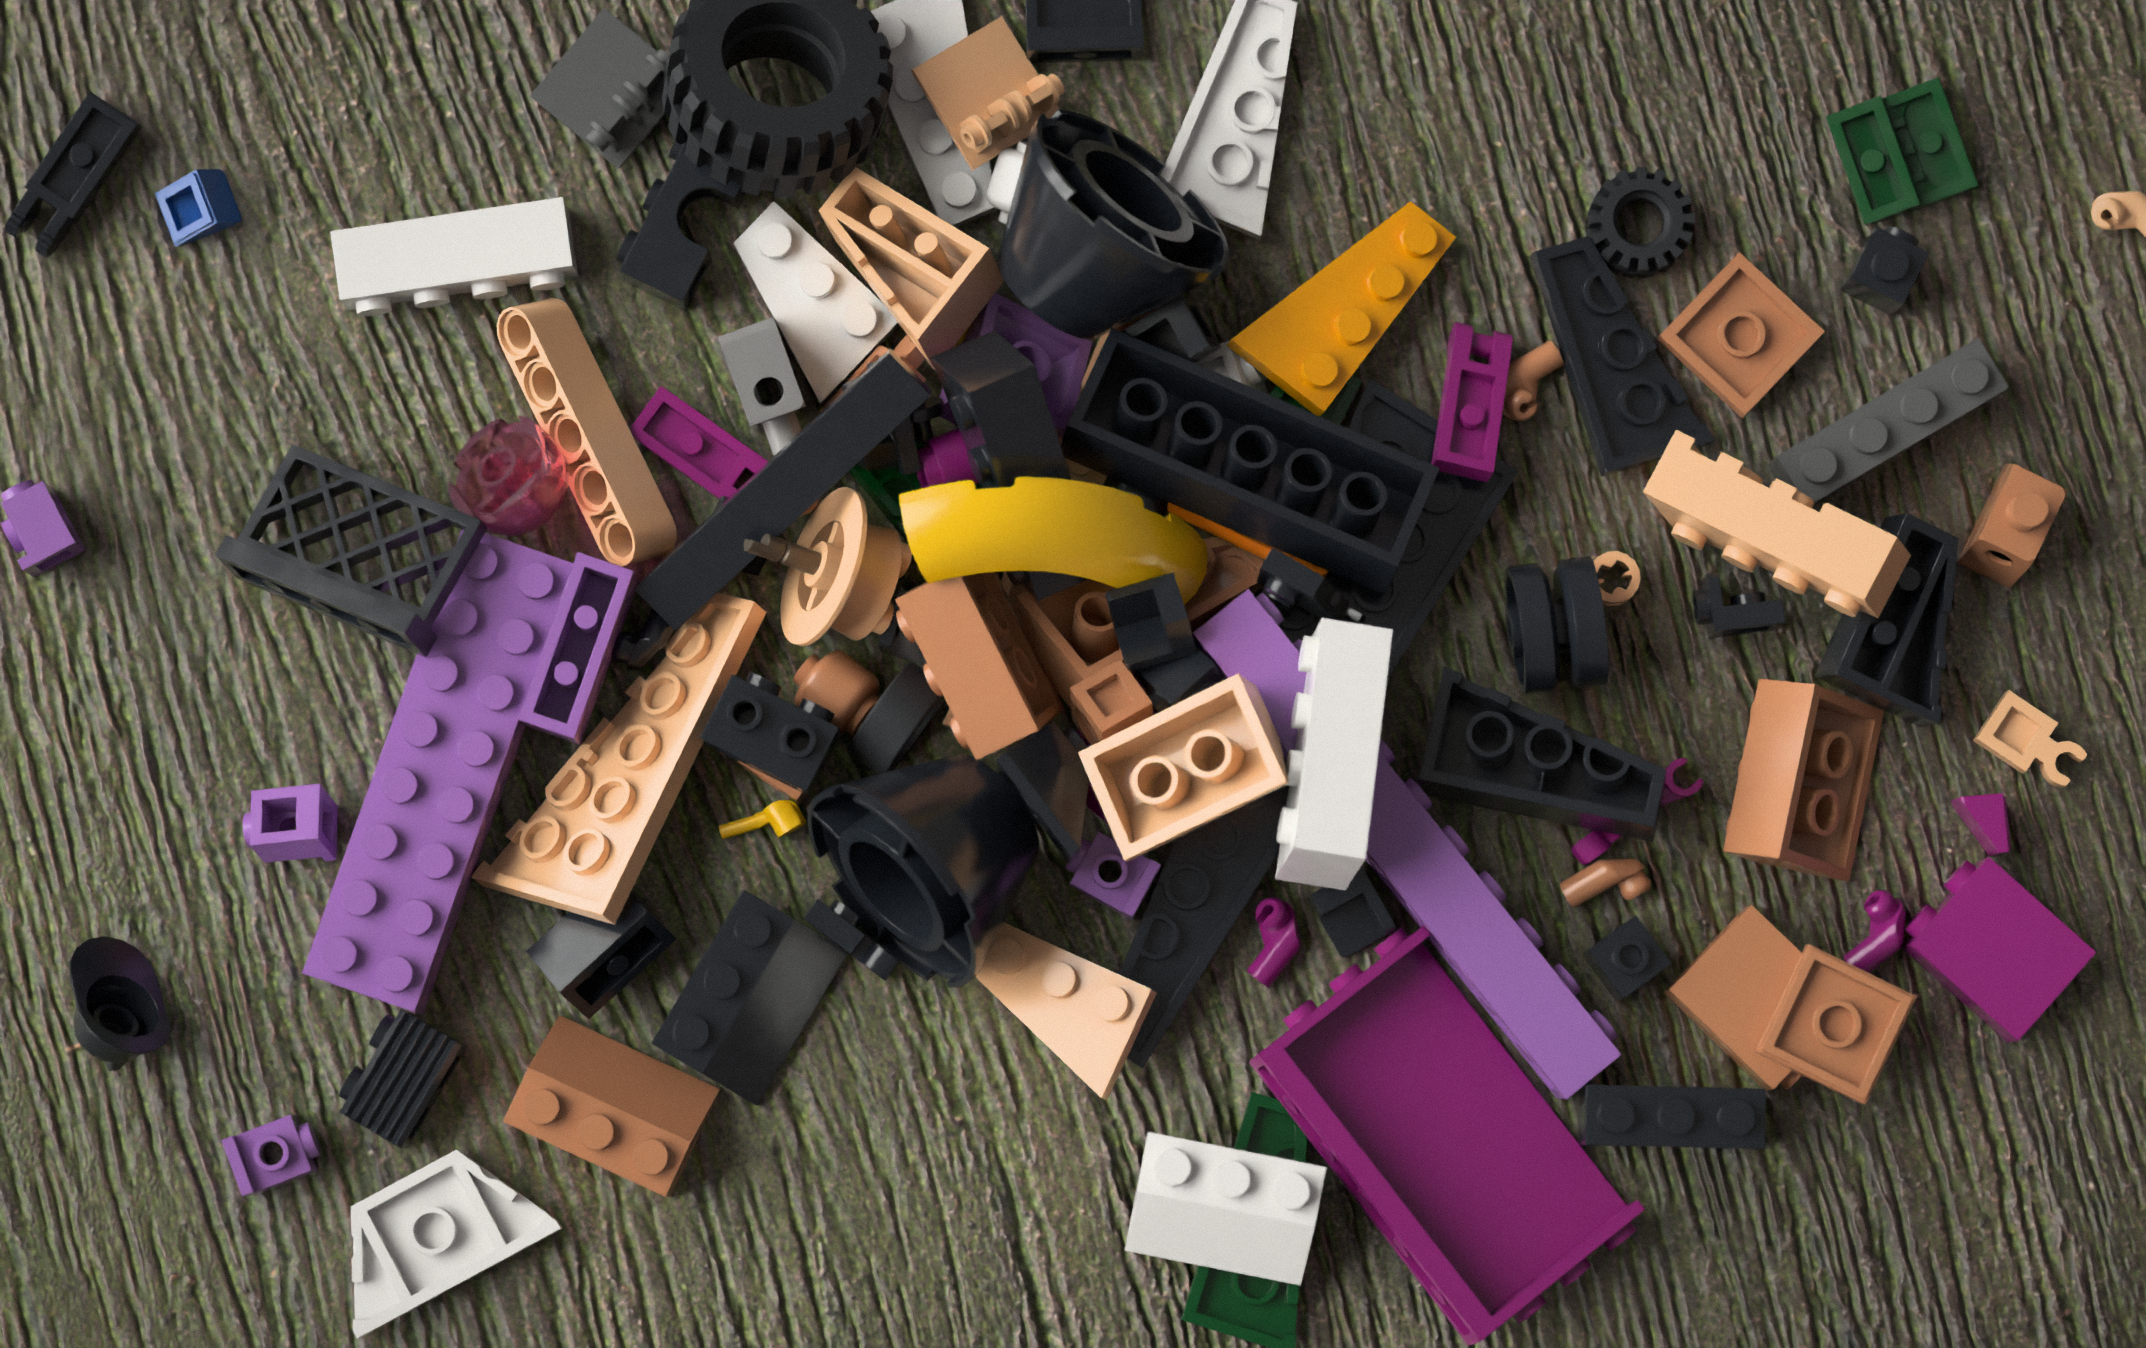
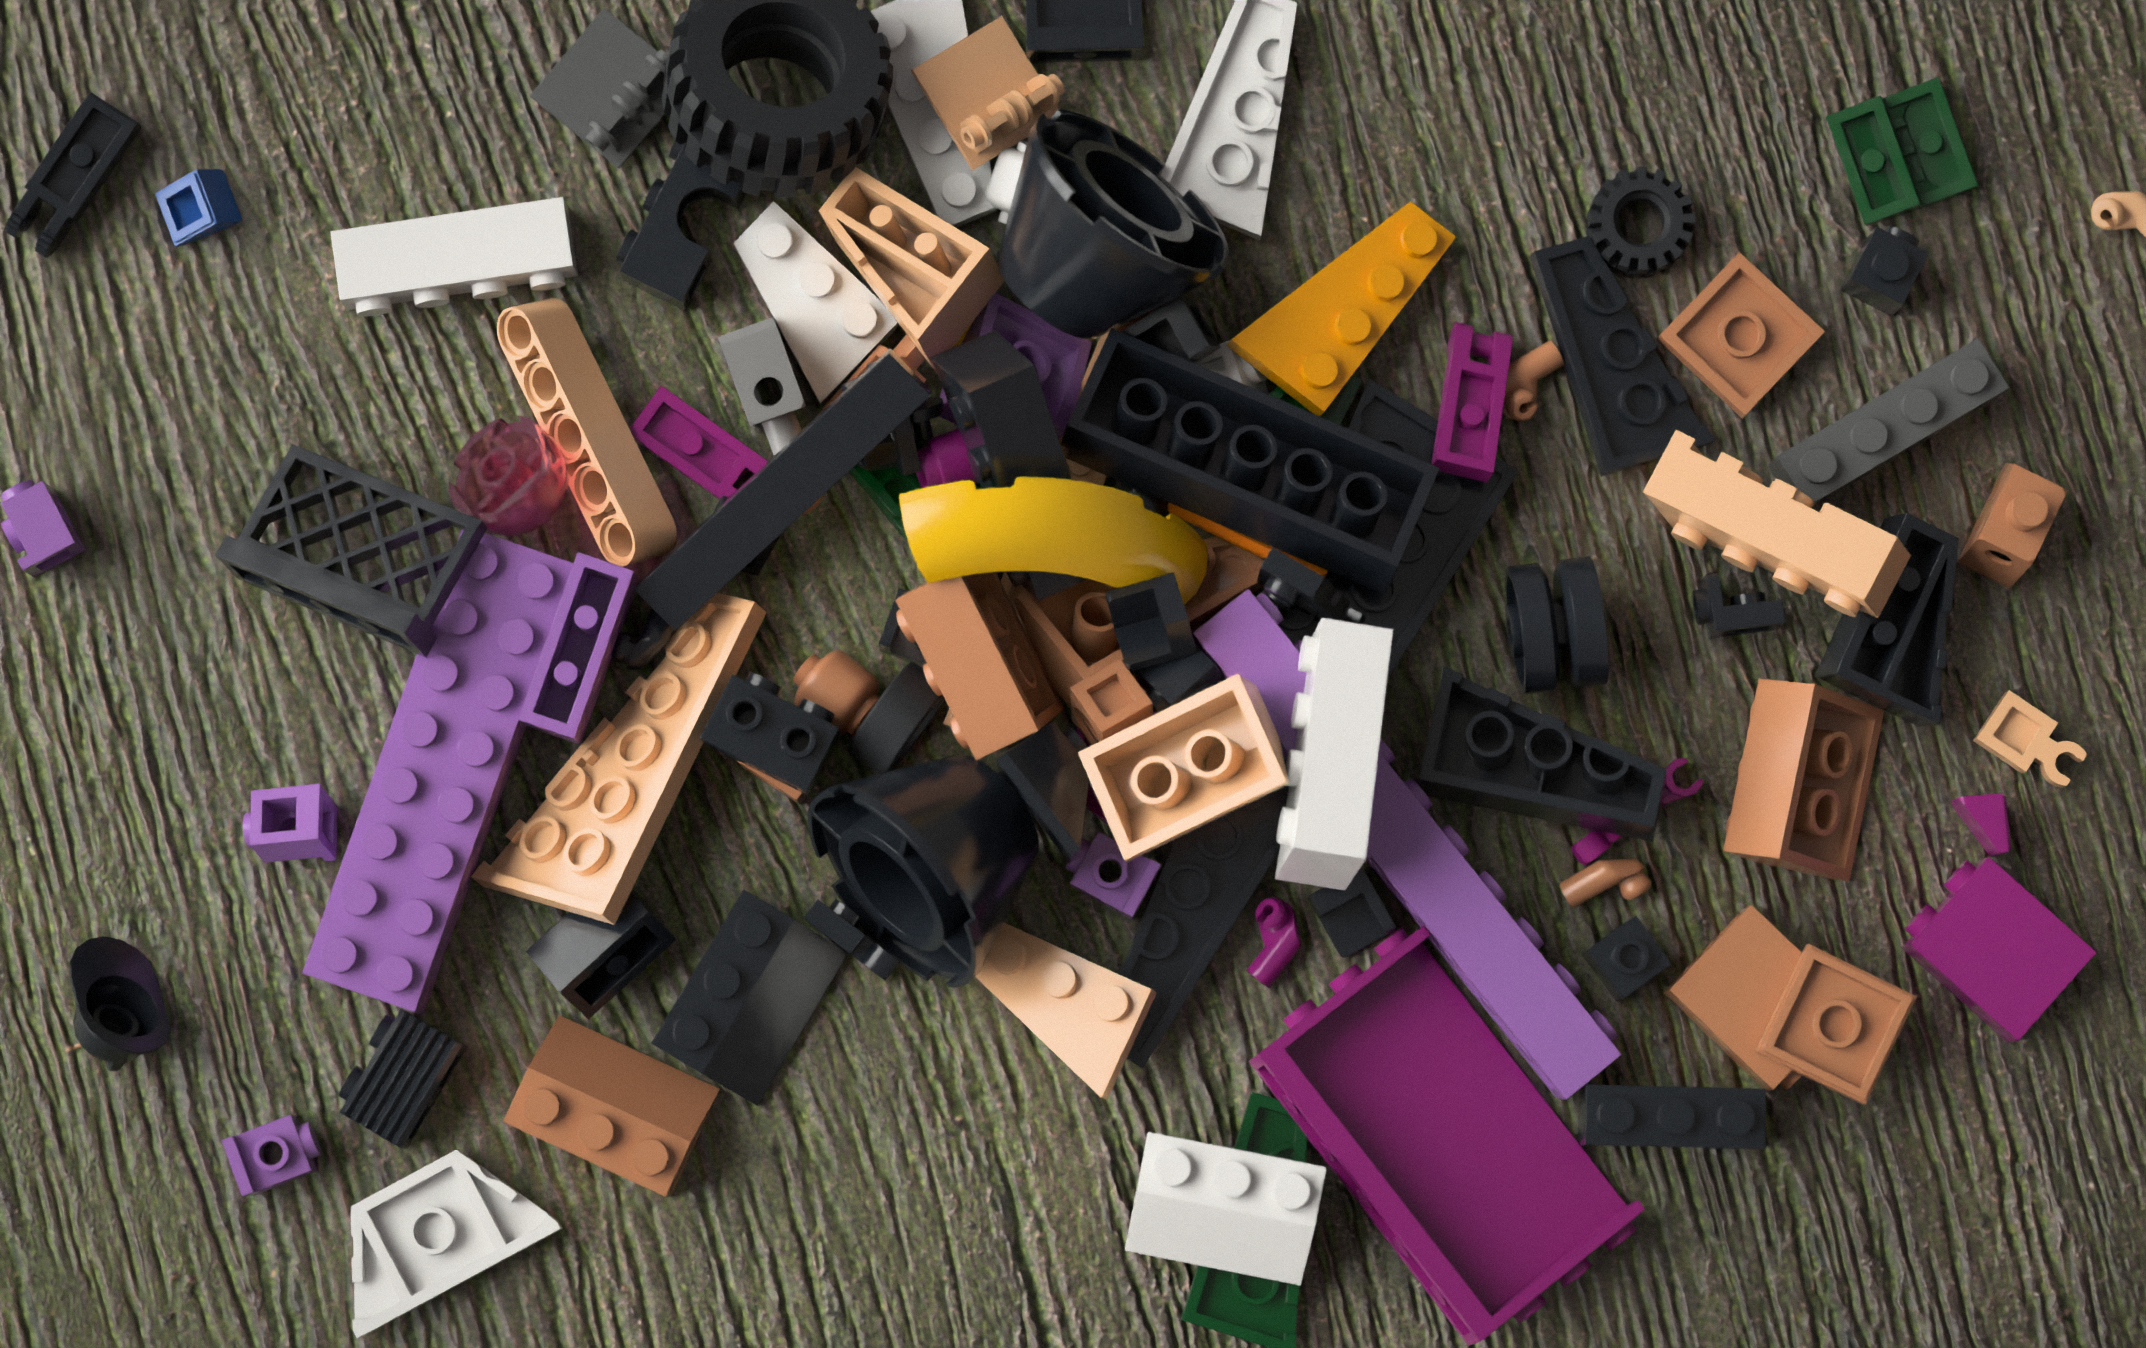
yellow hand [719,800,806,839] -> none
light nougat piece [744,487,912,646] -> none
light nougat bush [1593,551,1641,606] -> none
magenta arm [1843,890,1906,973] -> none

